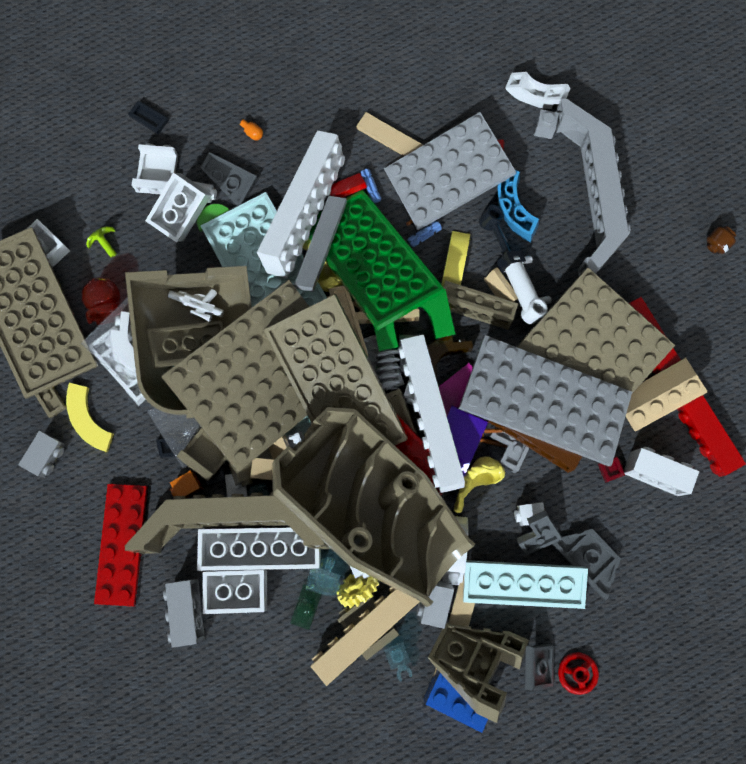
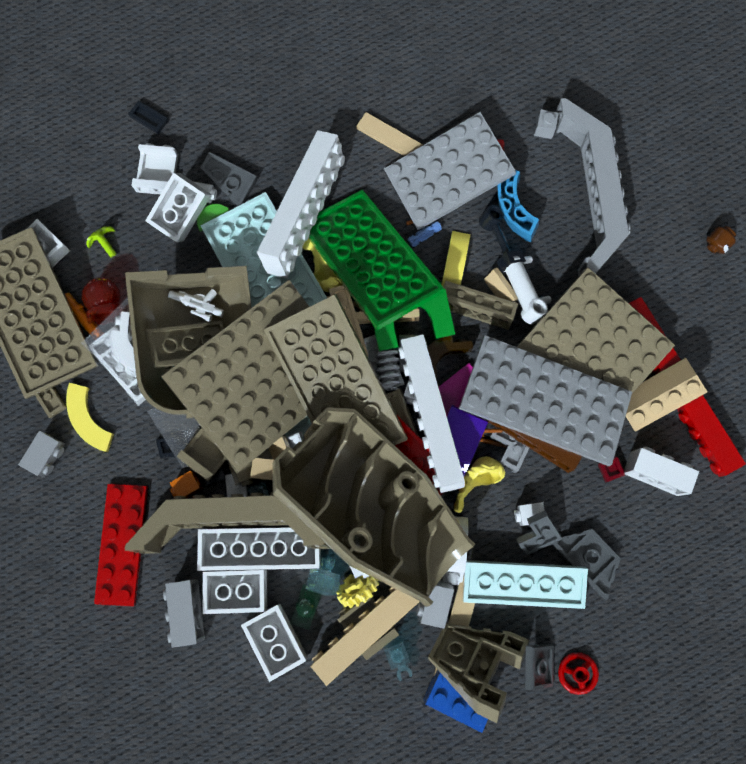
orange cylinder [240,119,263,140] -> none
light grey tile [294,196,347,292] -> none
red tile [329,173,367,198] -> none
medium blue axle [361,169,381,204] -> none
white arch [505,72,571,109] -> none
none -> orange pin [65,293,104,341]
none -> white brick [241,604,308,682]

